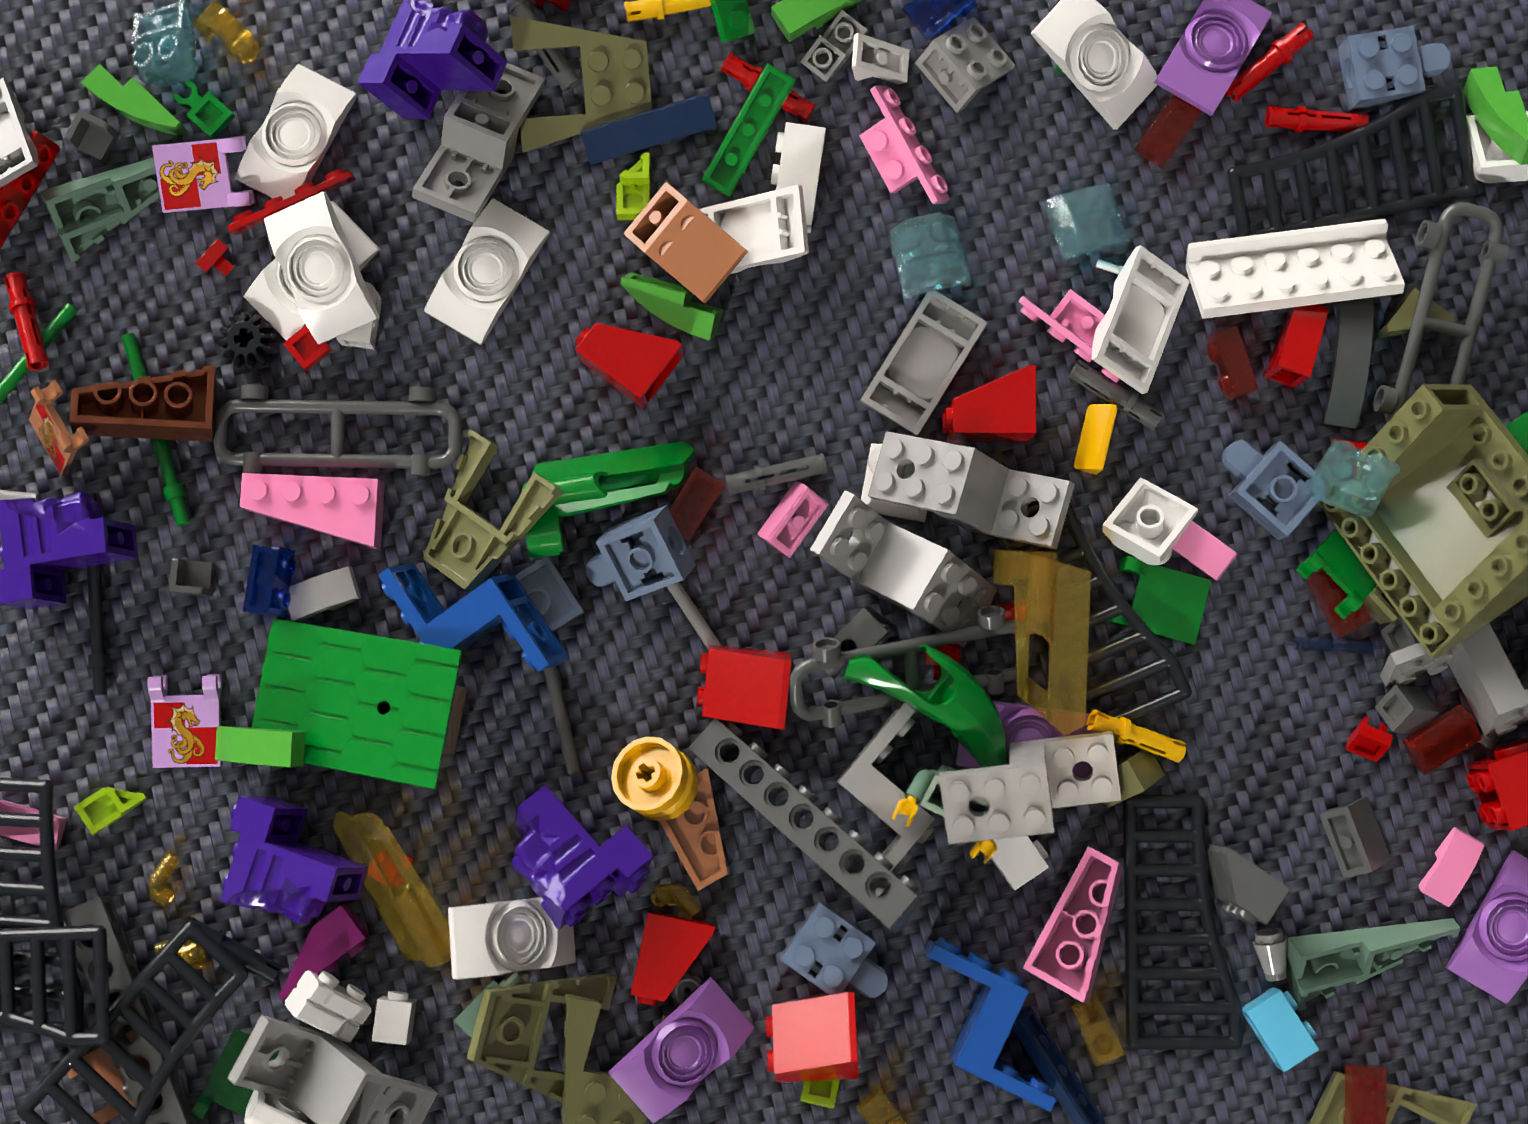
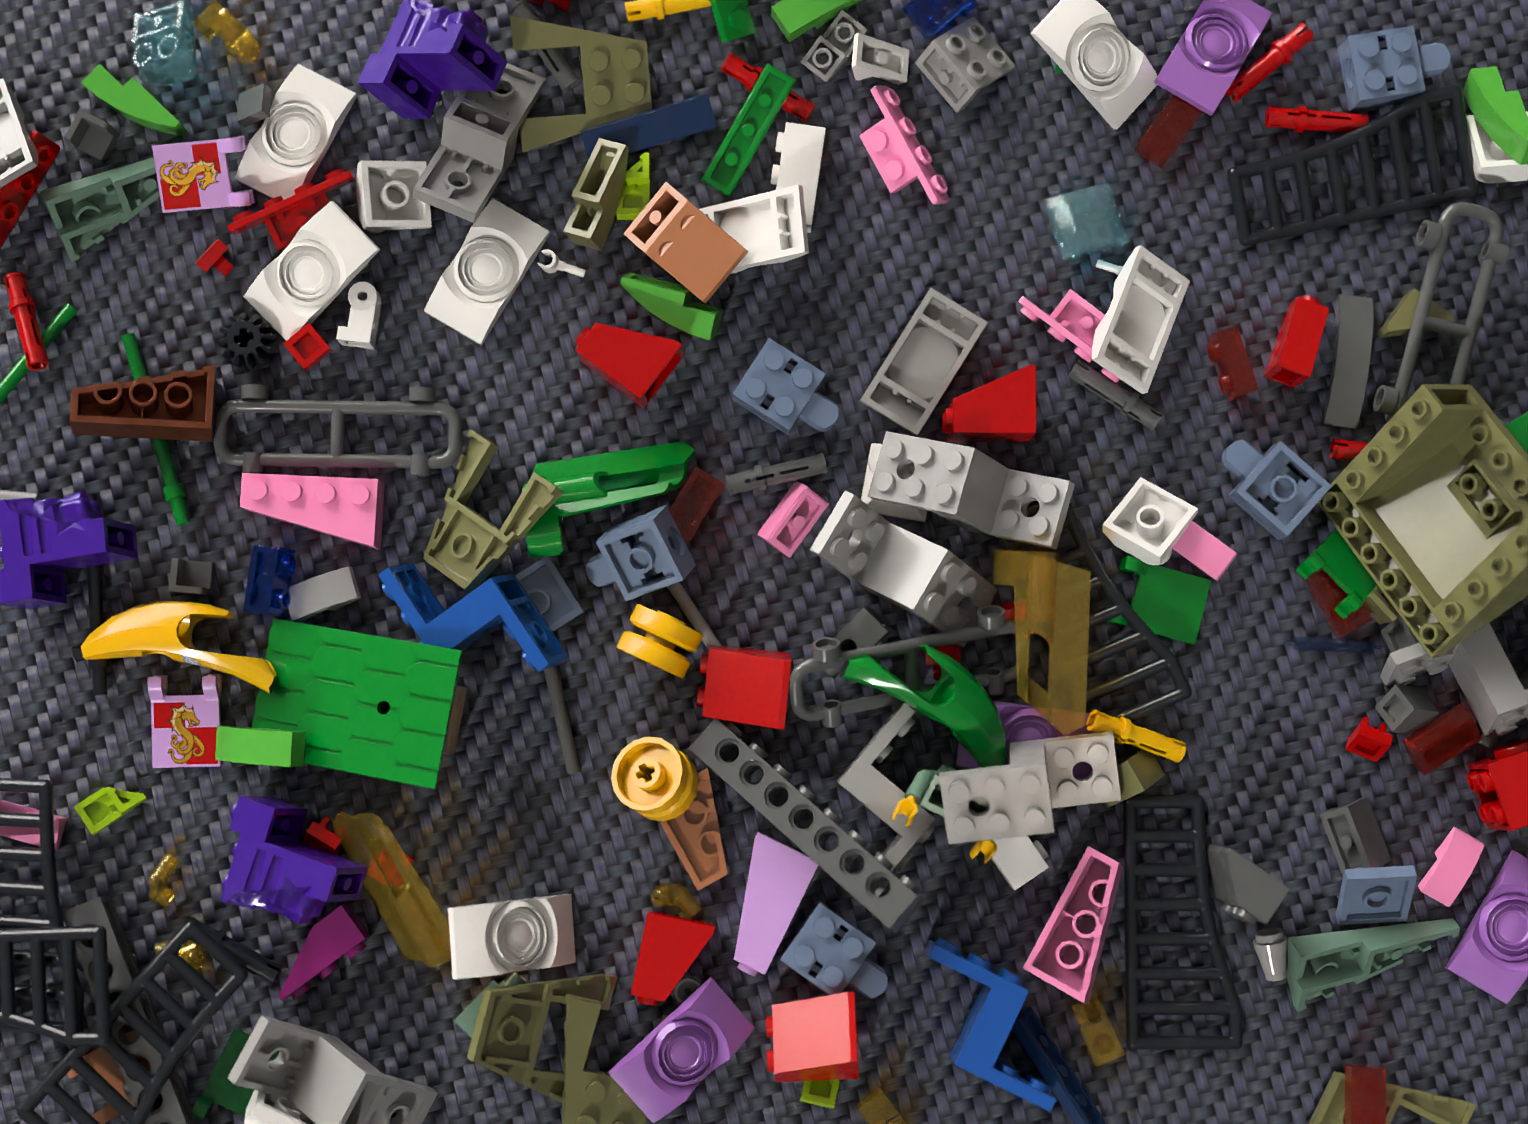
nougat flag [29,380,89,477] -> none
green plate [173,80,236,140] -> none
white slope [264,191,380,344] -> none
white brick [285,970,371,1043] -> none
white brick [372,991,417,1045] -> none
dark purple brick [511,785,653,930] -> none
clear light blue slope [889,212,971,300] -> none
yellow slope [1073,404,1118,475] -> none
white bracket [1186,219,1405,319] -> none
medium azure brick [1242,987,1319,1072] -> none
clear light blue slope [1306,439,1400,518] -> none
none -> yellow piece [72,601,277,694]
none -> dark grey tile [237,83,272,127]
none -> red tile [303,816,346,855]
none -> white slope [356,160,432,233]
none -> white hand [538,249,586,278]
none -> olive slope [563,138,629,251]
none -> yellow wheel [616,604,704,679]
none -> sand blue brick [732,338,838,436]
none -> lavender slope [734,831,818,977]
none -> sand blue plate [1336,865,1417,925]

